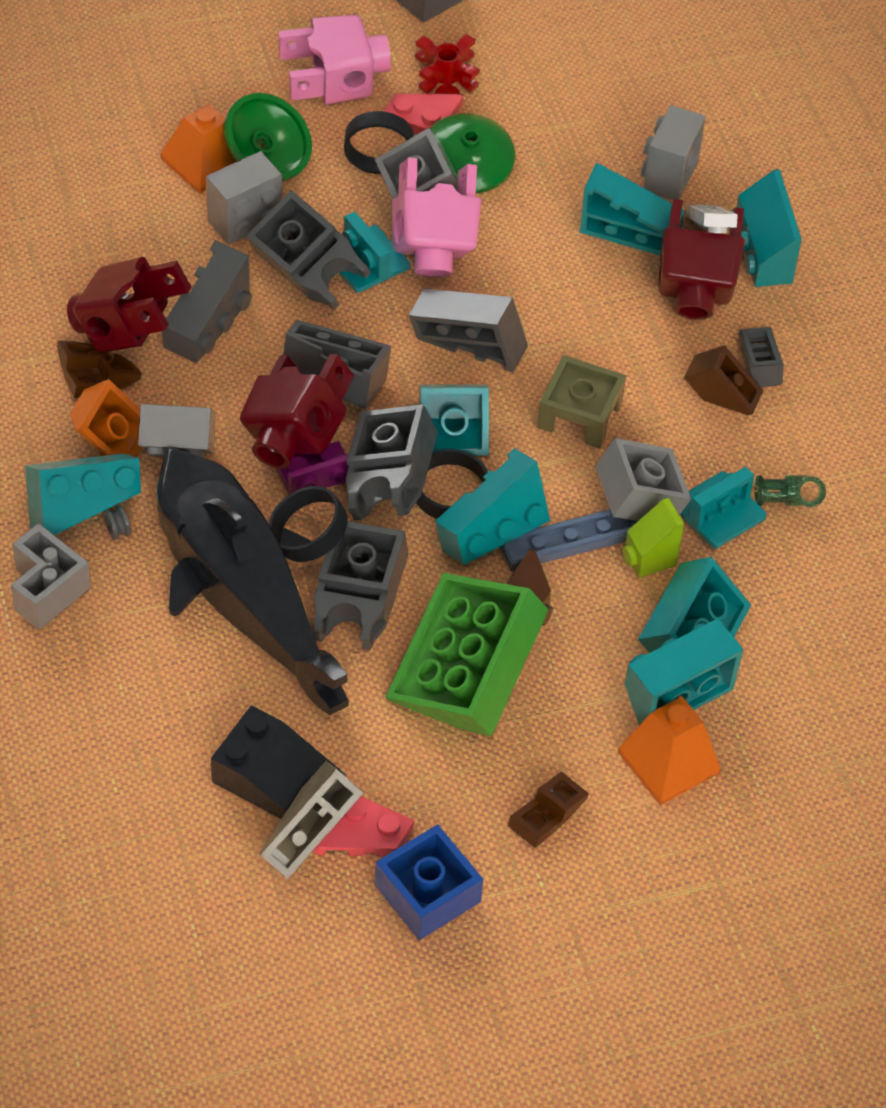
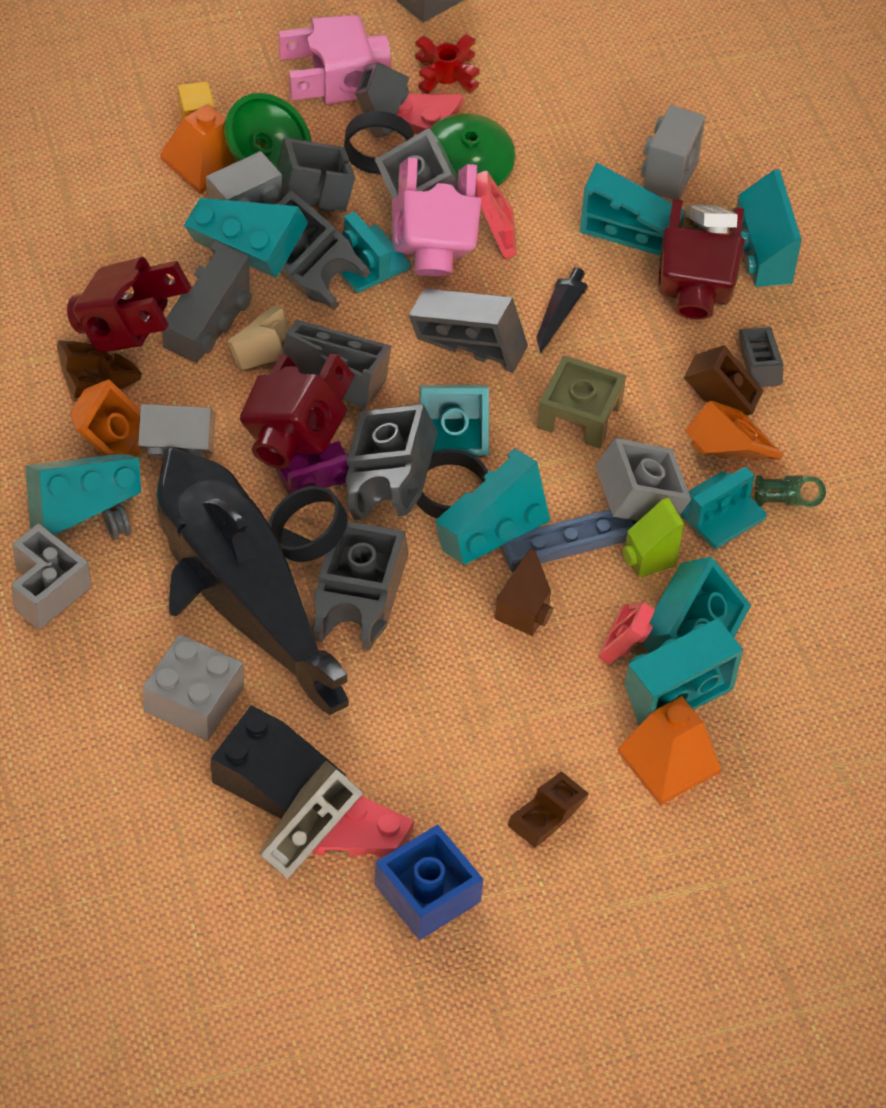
bright green slope [385,573,549,736] -> none
red sticker [435,84,460,94] -> none
none -> light grey brick [142,634,244,741]
none -> yellow brick [177,81,215,120]
none -> teal wedge [184,198,308,278]
none -> tan slope [227,305,290,370]
none -> dark grey piece [276,138,355,212]
none -> dark grey slope [356,62,410,138]
none -> coral wing [475,171,517,259]
none -> black bar [537,268,588,354]
none -> coral wing [598,602,655,665]
none -> orange slope [685,400,784,459]

